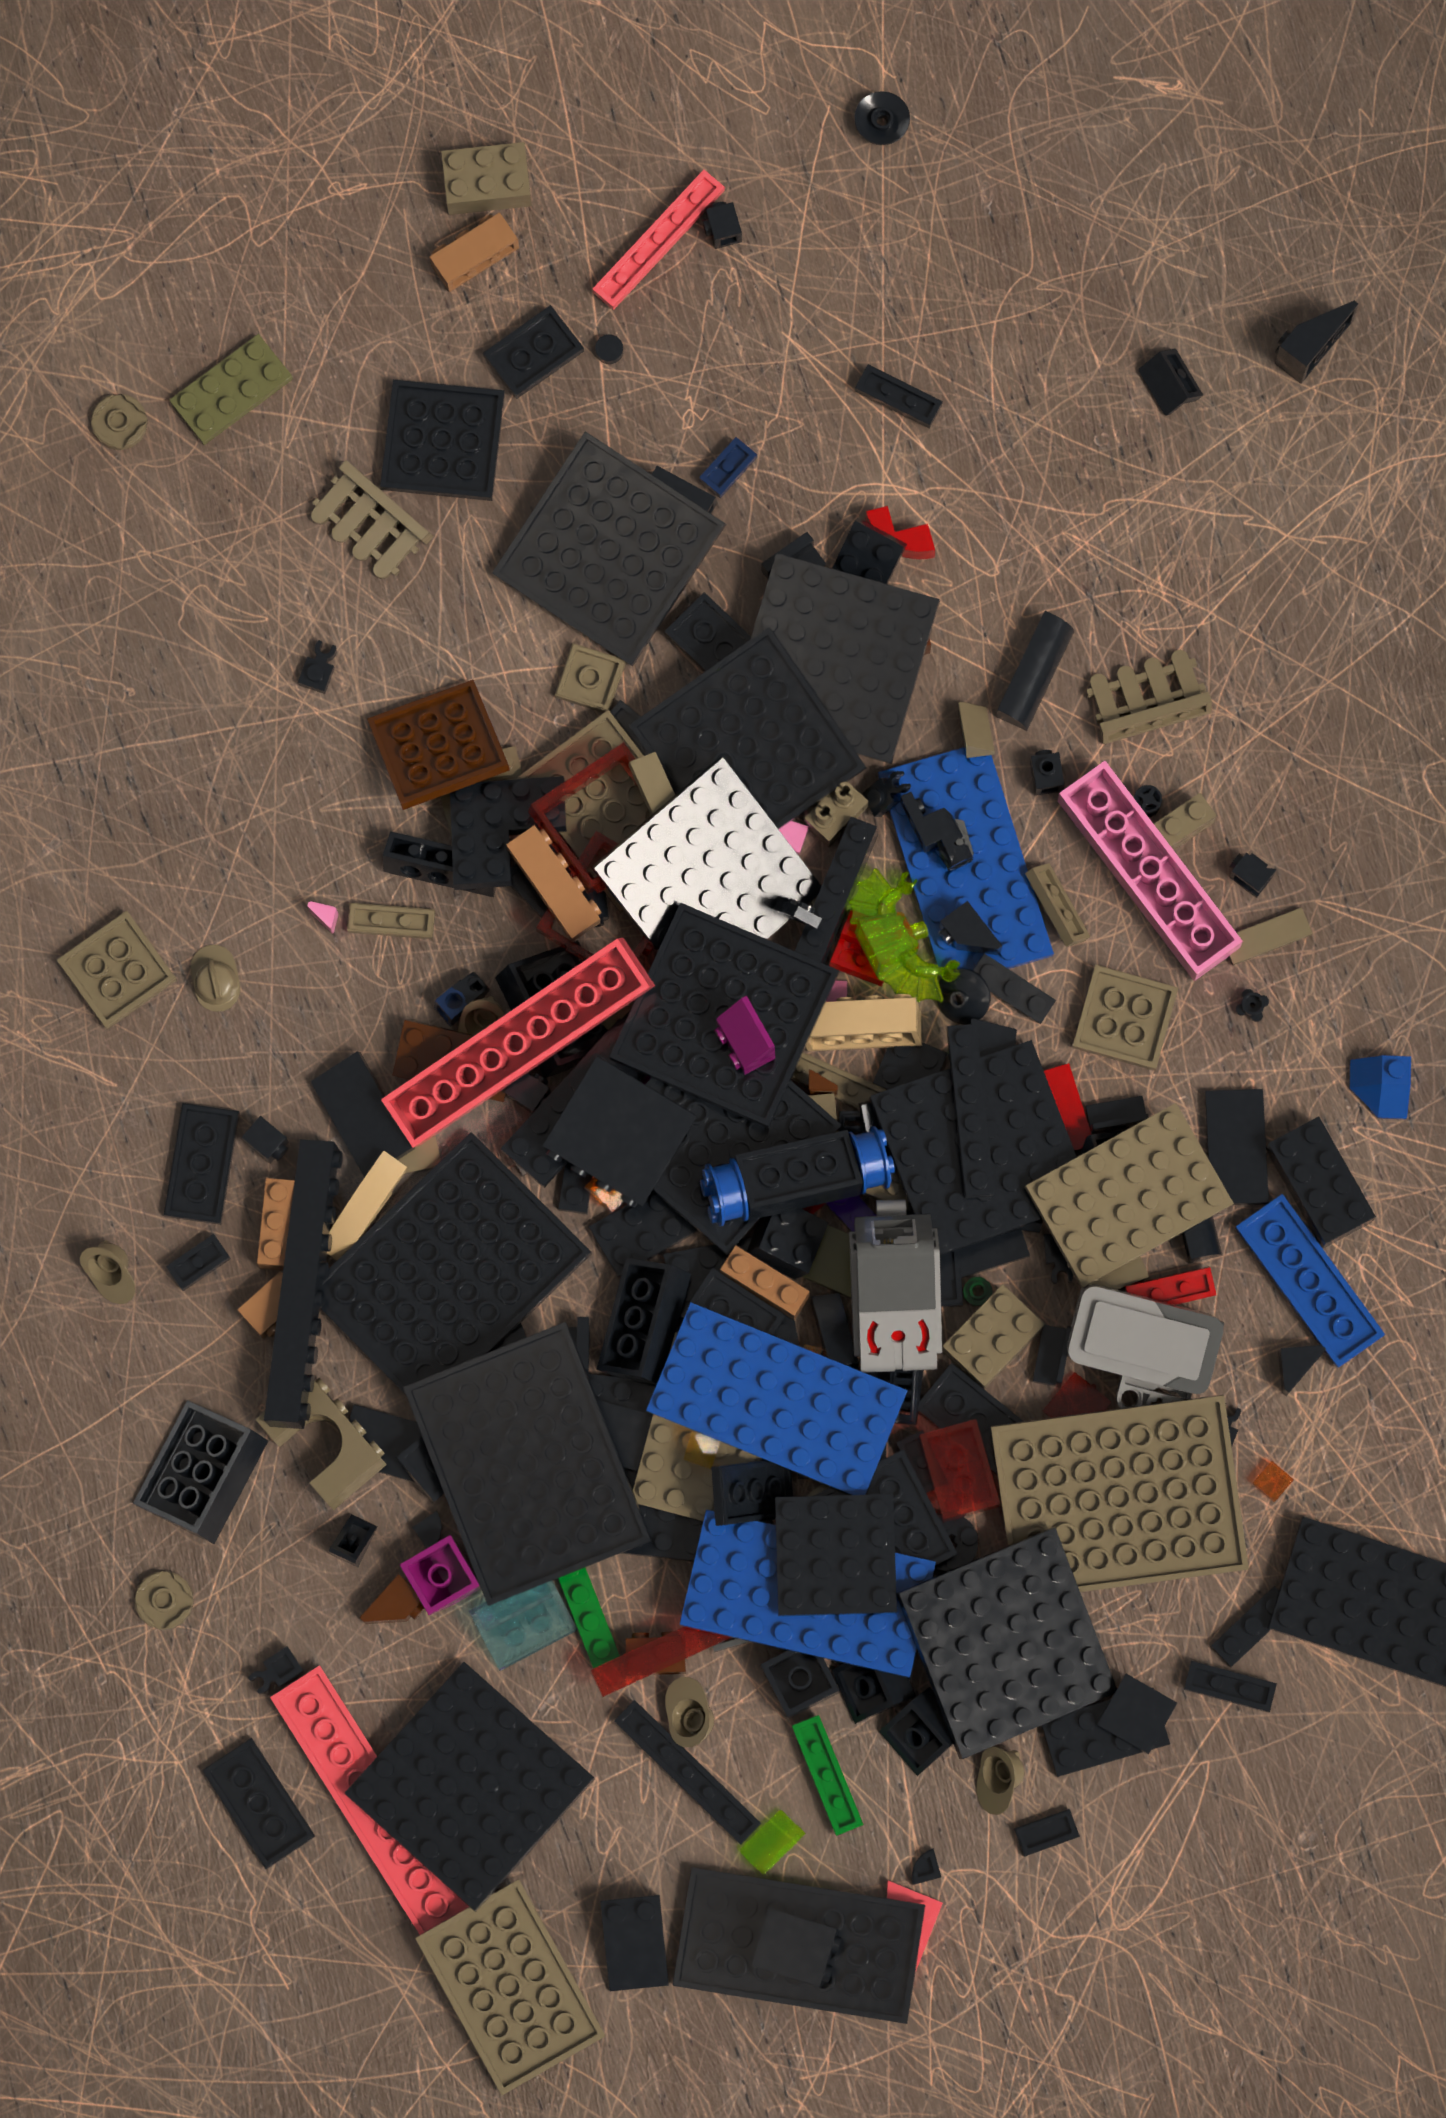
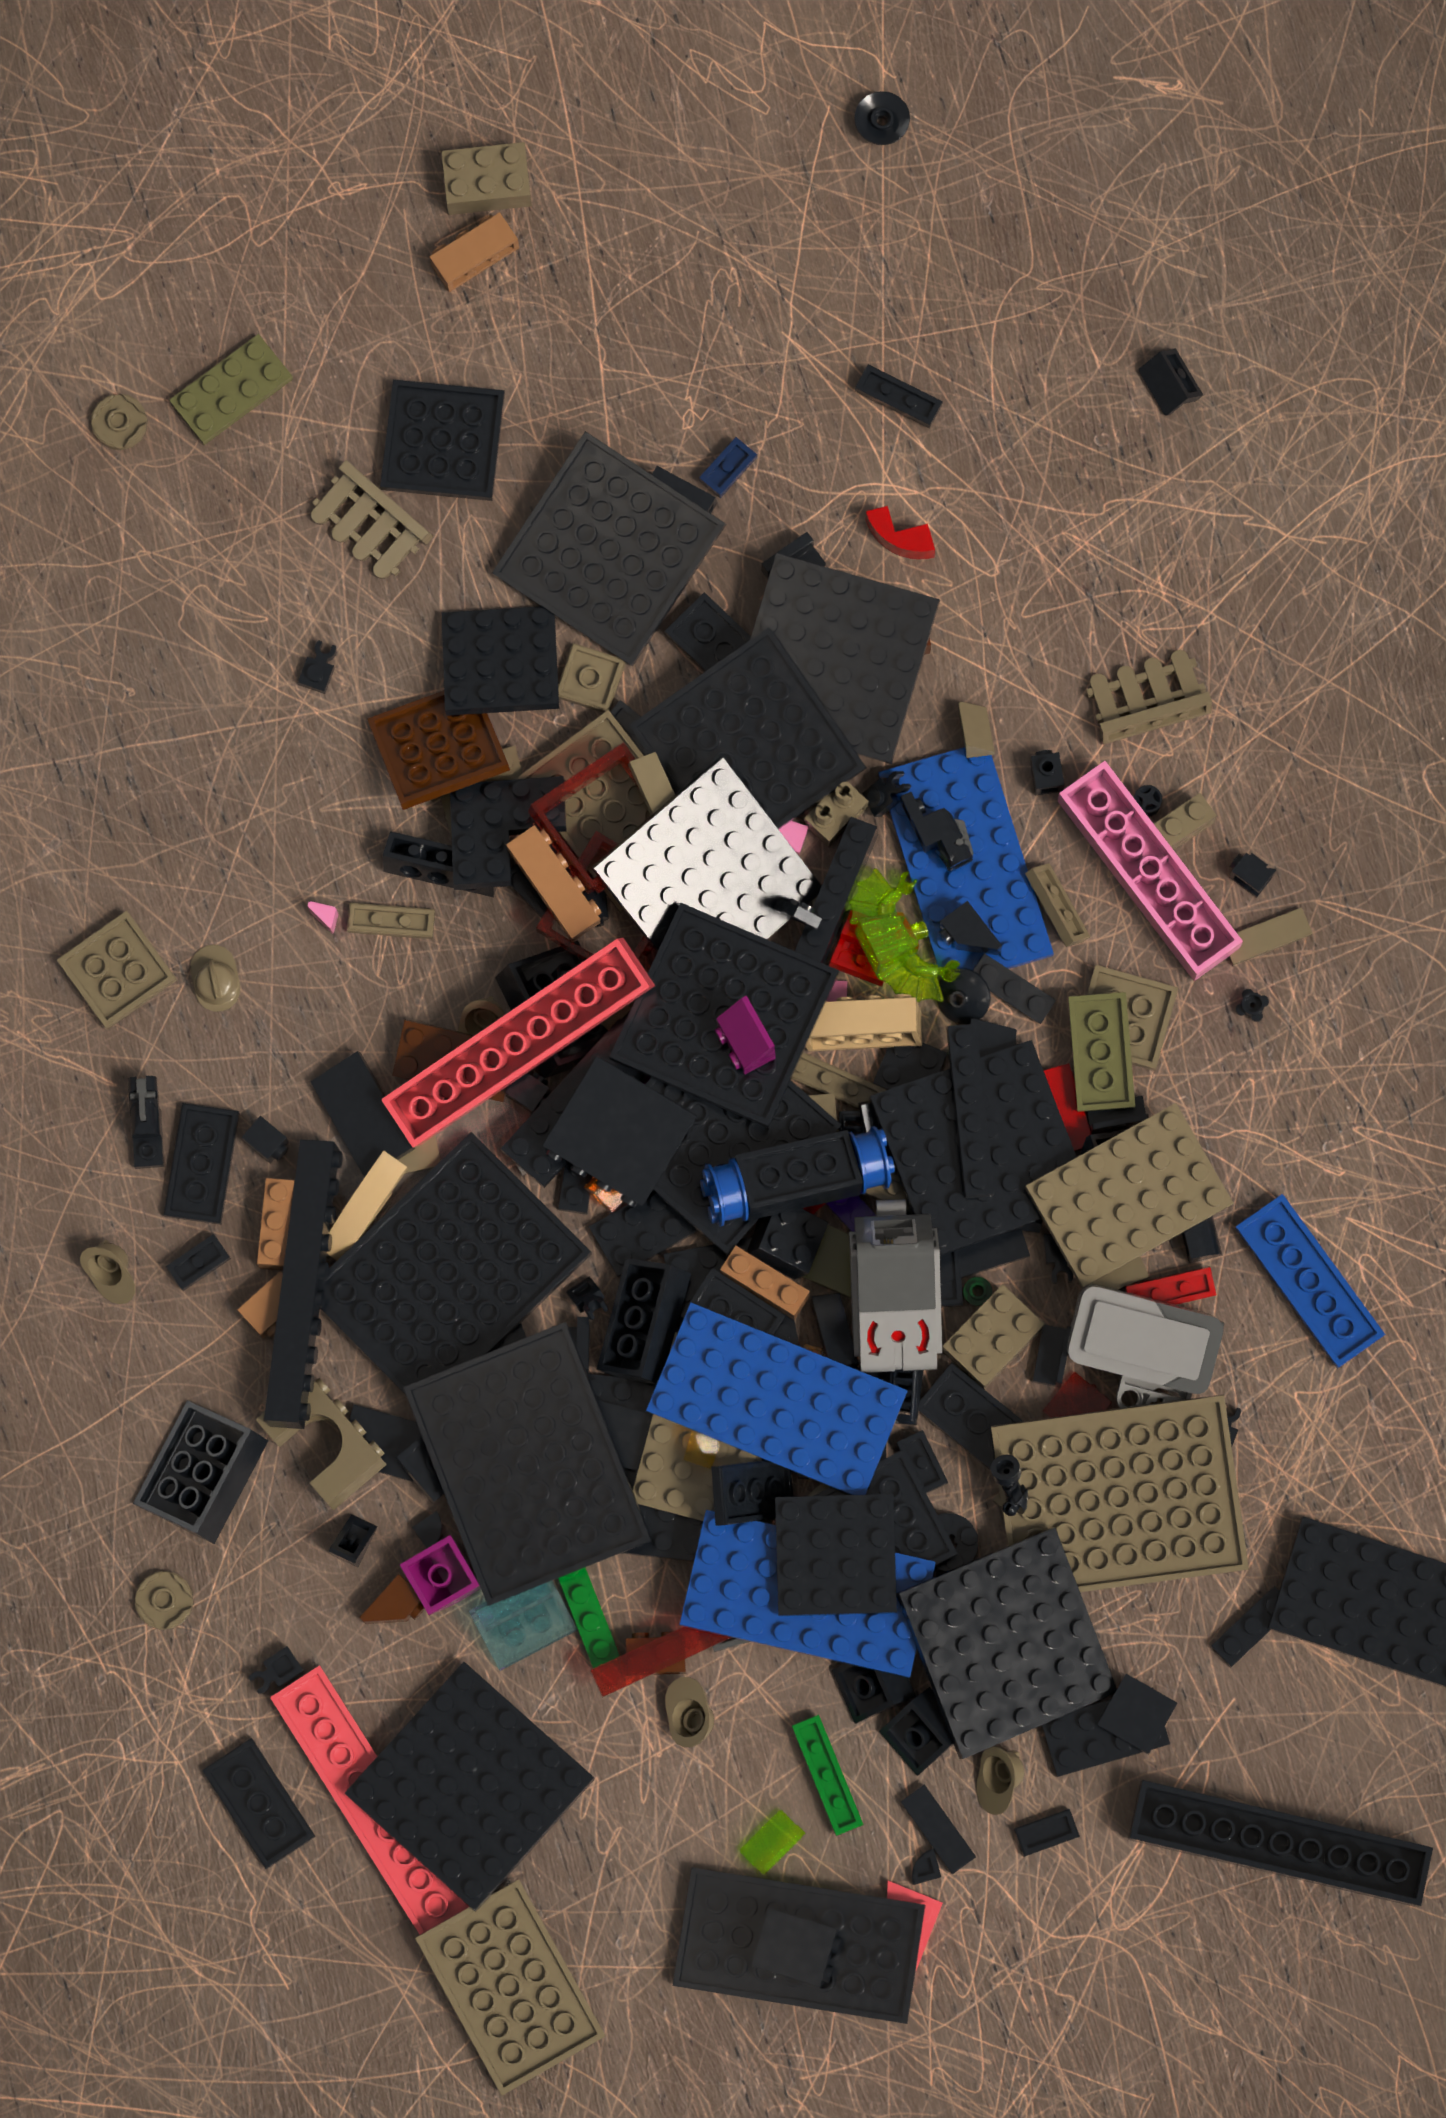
leg [434,972,490,1027] -> none
black plate [483,305,584,399] -> none
coral plate [592,170,725,310] -> none
black tile [595,334,623,364] -> none
black slope [600,1895,669,1992] -> none
black plate [614,1700,761,1845] -> none
black brick [702,202,742,249] -> none
black brick [760,1650,840,1720] -> none
reddish brown slope [809,1069,838,1096] -> none
black plate [832,518,907,584] -> none
clear red brick [919,1419,1000,1523] -> none
black brick [996,611,1074,731] -> none
black plate [1183,1661,1277,1713] -> none
black tile [1205,1089,1269,1205] -> none
clear orange tile [1252,1461,1294,1502] -> none
black brick [1266,1116,1376,1249] -> none
black slope [1275,300,1359,384] -> none
black slope [1278,1345,1326,1397] -> none
blue slope [1349,1055,1411,1119] -> none
none -> black plate [128,1076,164,1169]
none -> black plate [441,606,560,716]
none -> black plate [566,1276,608,1320]
none -> black tile [901,1784,976,1874]
none -> black arm [991,1454,1028,1516]
none -> olive plate [1068,992,1135,1112]
none -> black brick [1128,1780,1433,1907]

